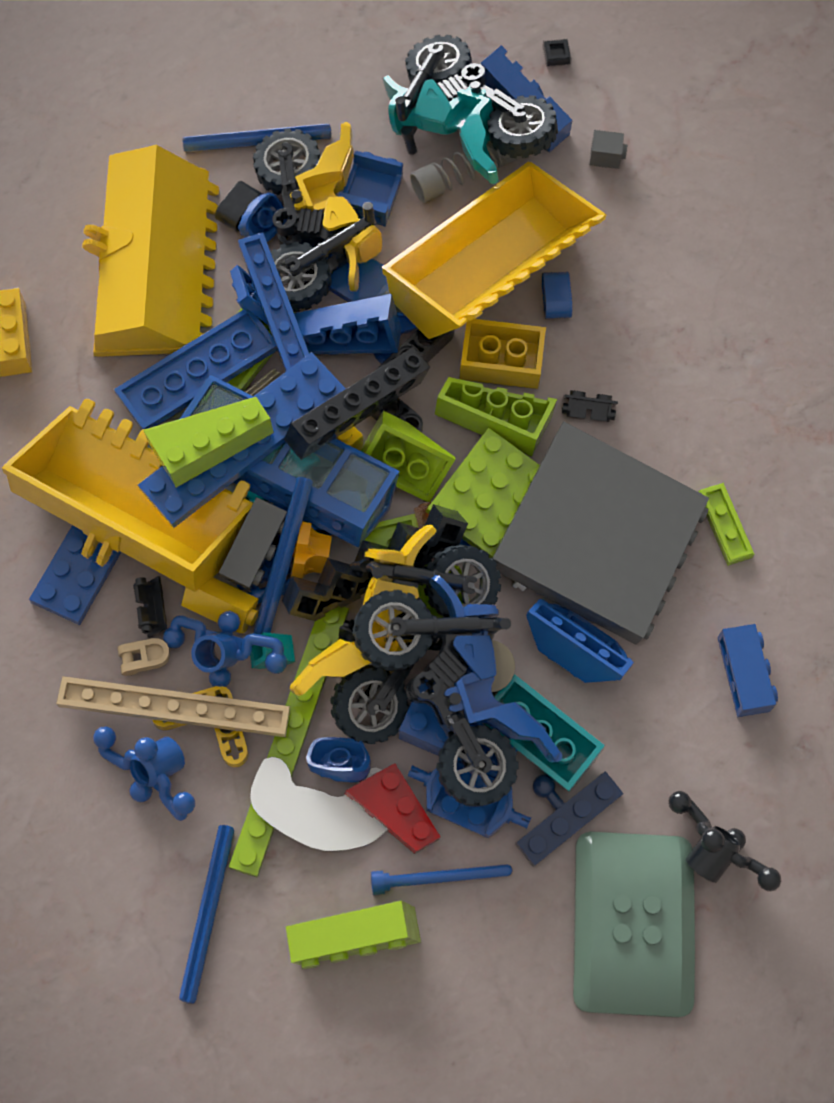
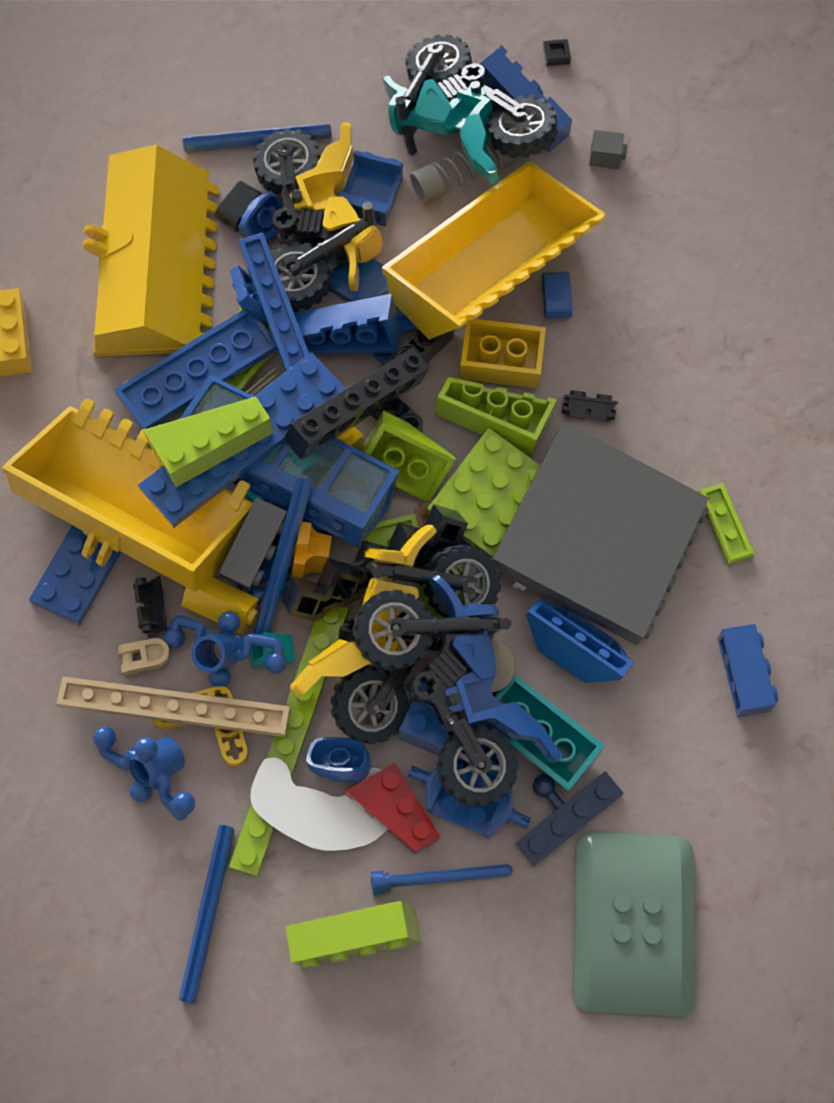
black wheel [668,791,782,892] -> none

